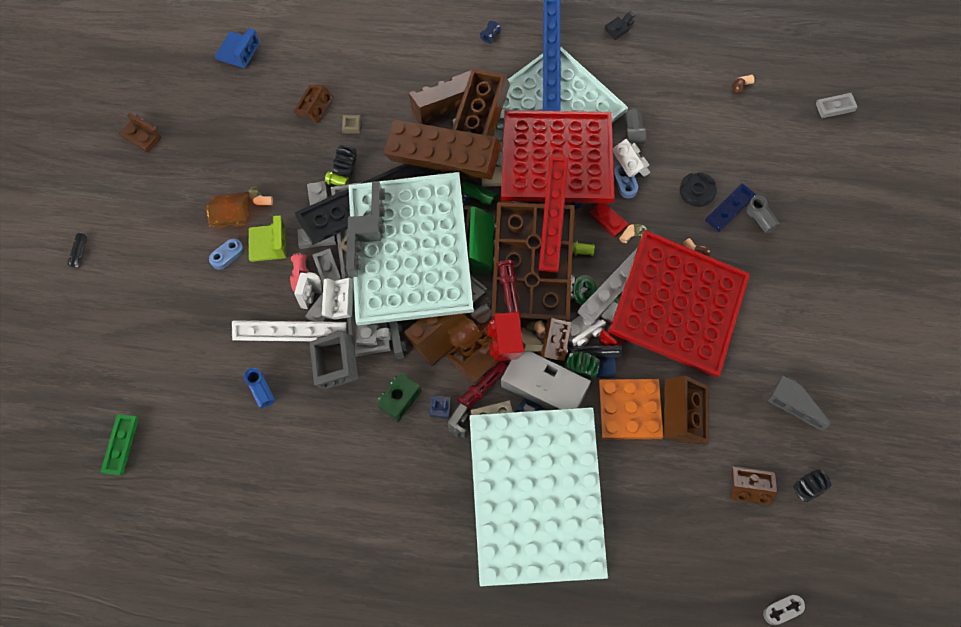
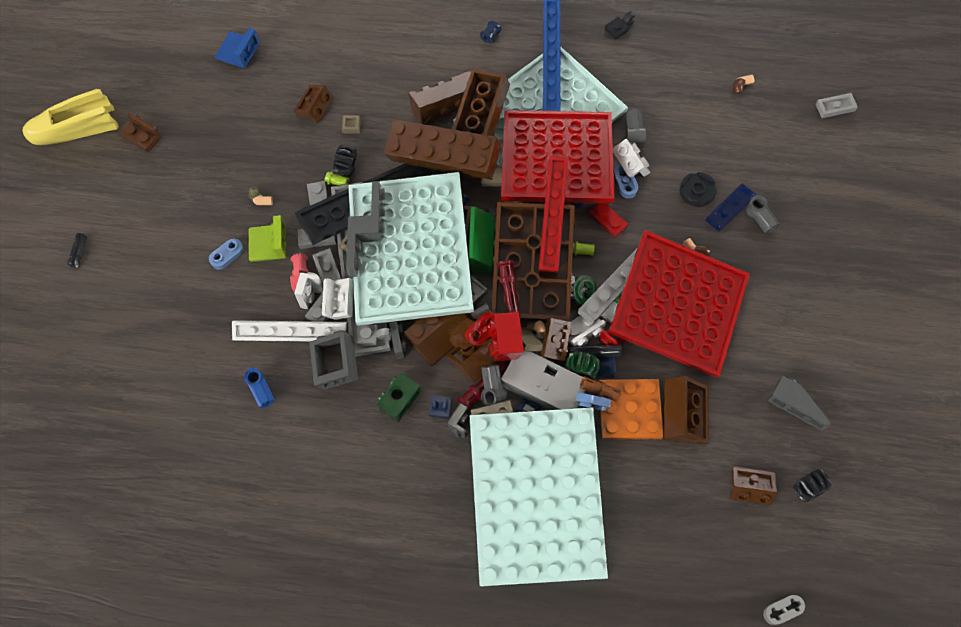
green plate [101,414,139,476] -> none
clear orange slope [205,192,250,229] -> none
green plate [461,181,498,205] -> none
arm [619,224,647,244] -> none
none -> light yellow piece [23,89,119,145]
none -> red plate [465,312,495,345]
none -> dark grey piece [481,364,507,406]
none -> medium blue plate [576,393,612,411]
none -> dark orange pin [580,376,621,402]

